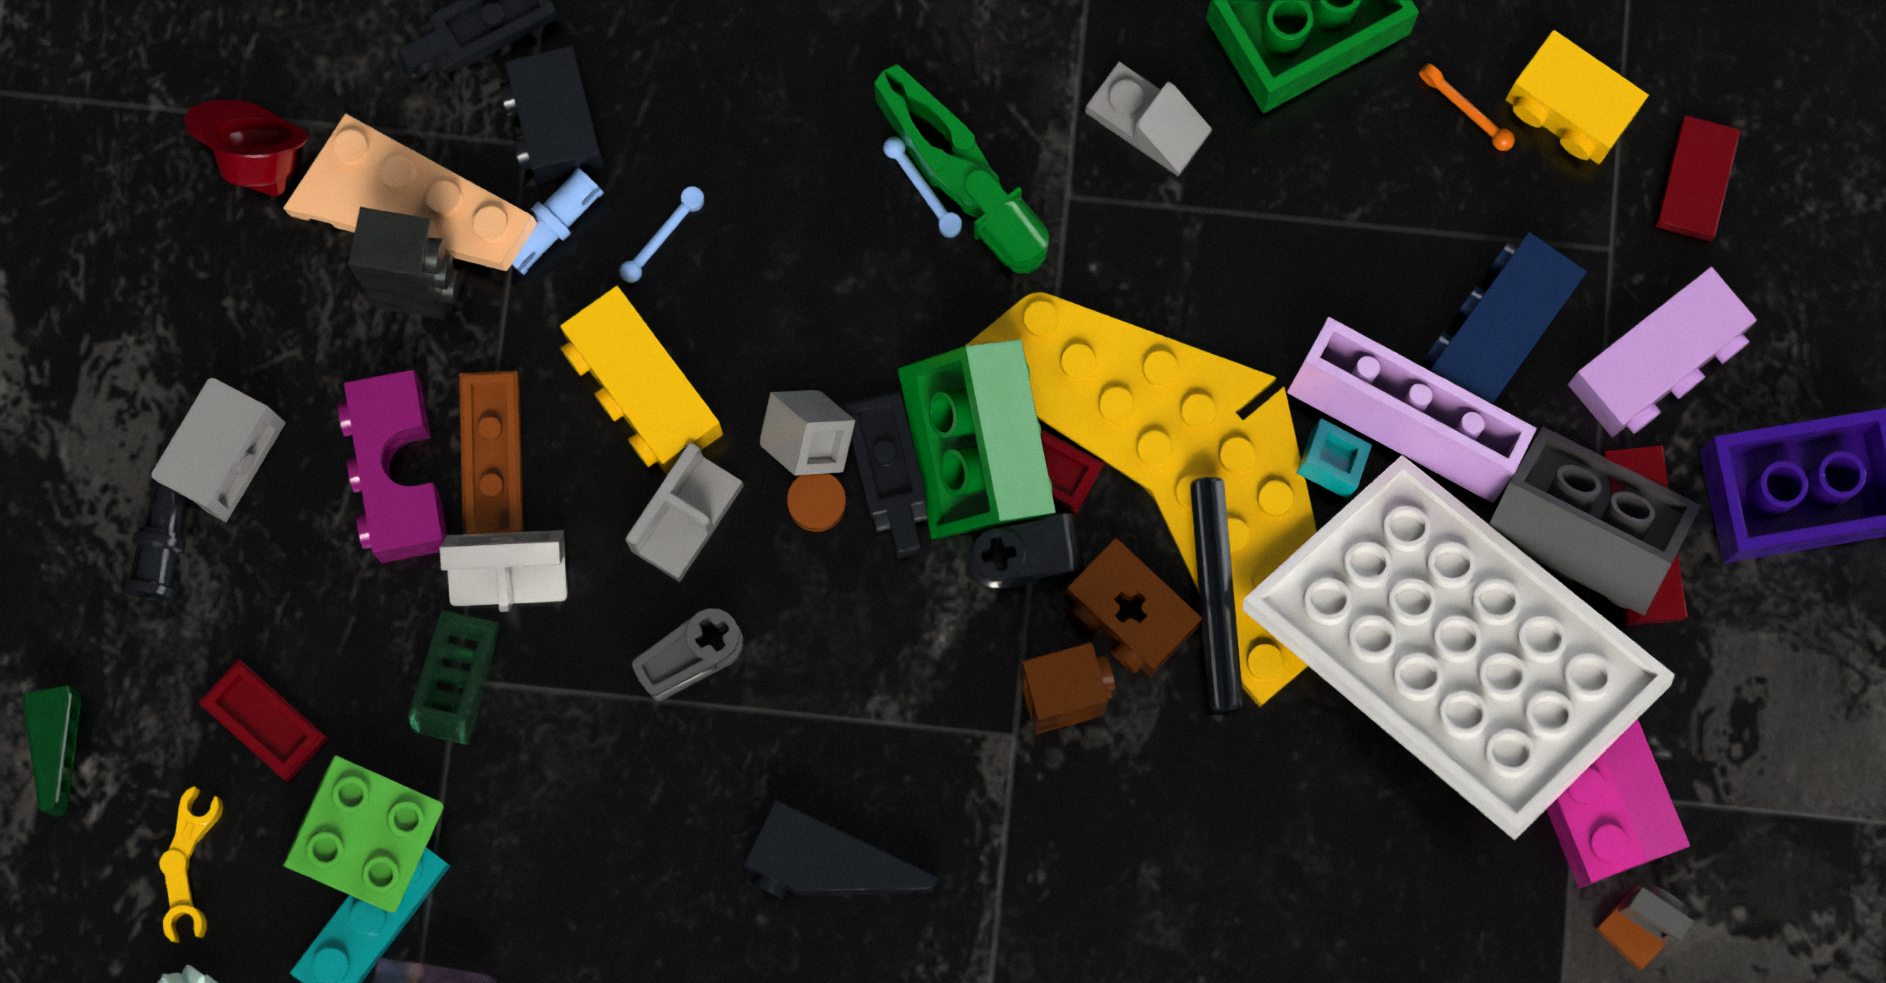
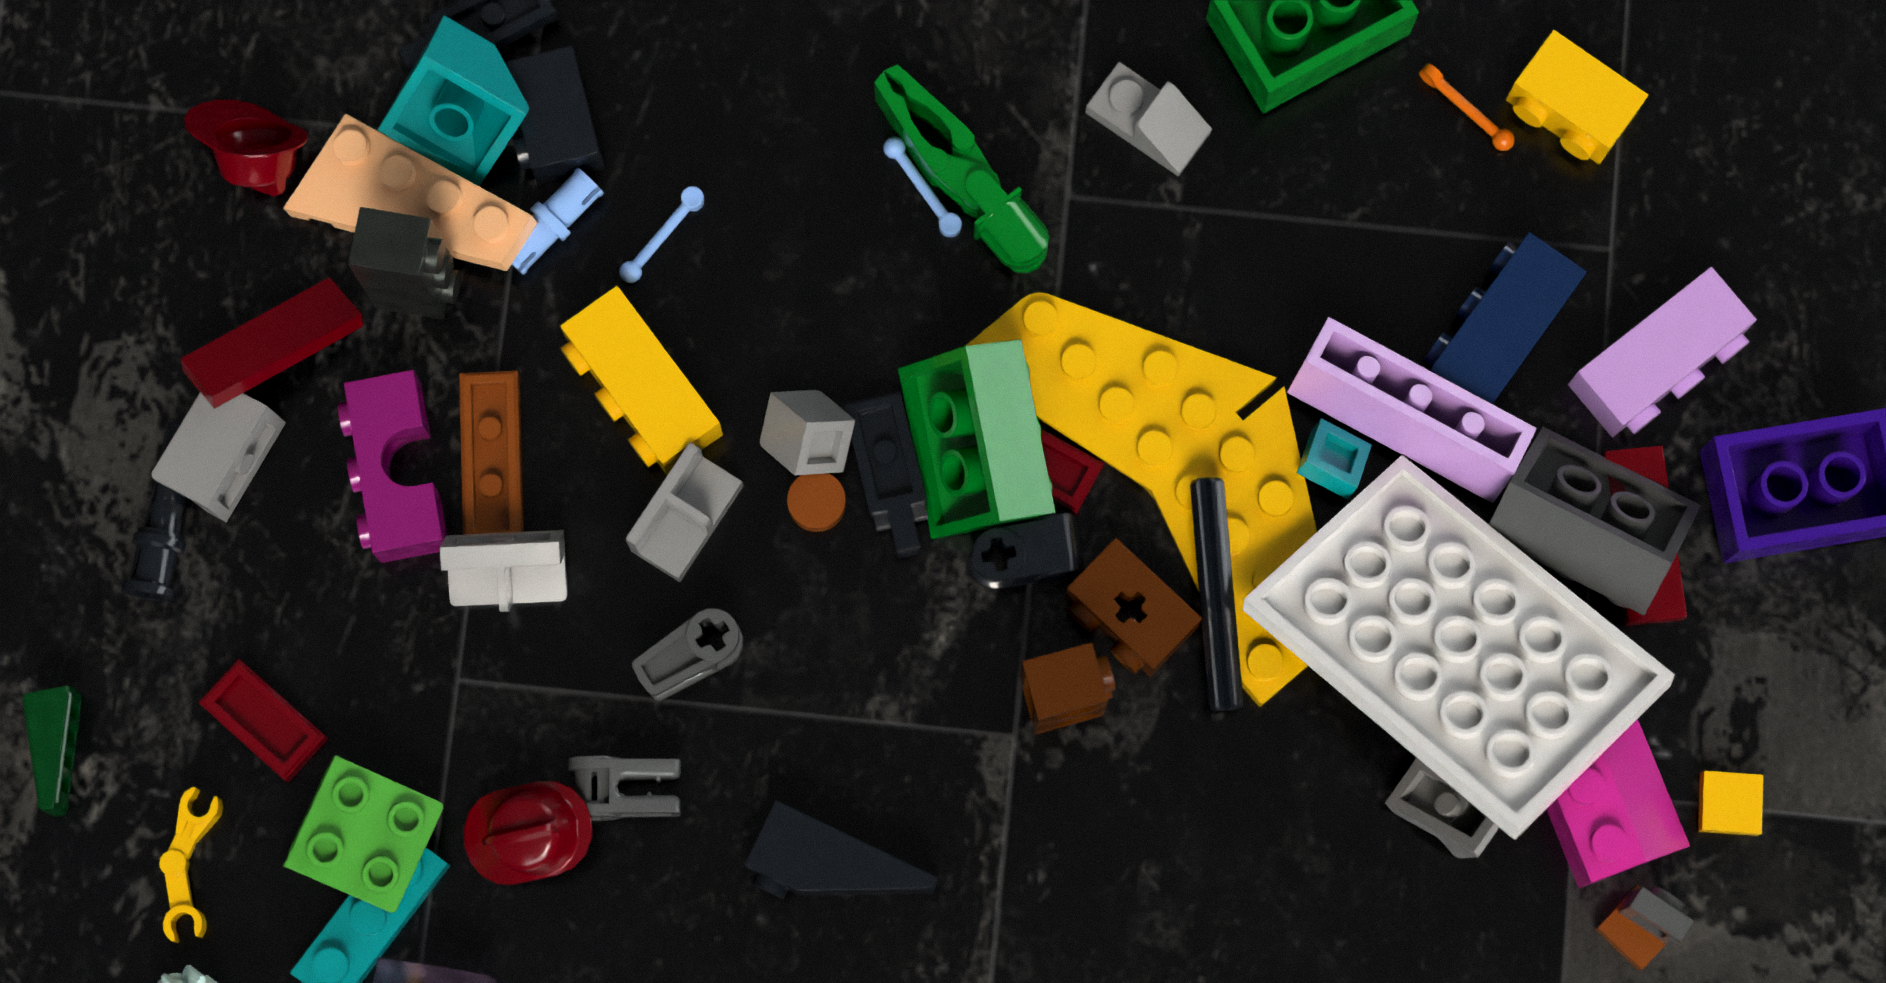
clear green slope [408,610,499,744] -> none
dark red tile [1655,115,1741,242] -> none
none -> dark red tile [180,277,363,409]
none -> teal slope [378,16,529,186]
none -> dark red piece [464,781,592,884]
none -> dark grey piece [568,756,681,821]
none -> light grey slope [1385,758,1499,859]
none -> yellow tile [1698,770,1763,836]

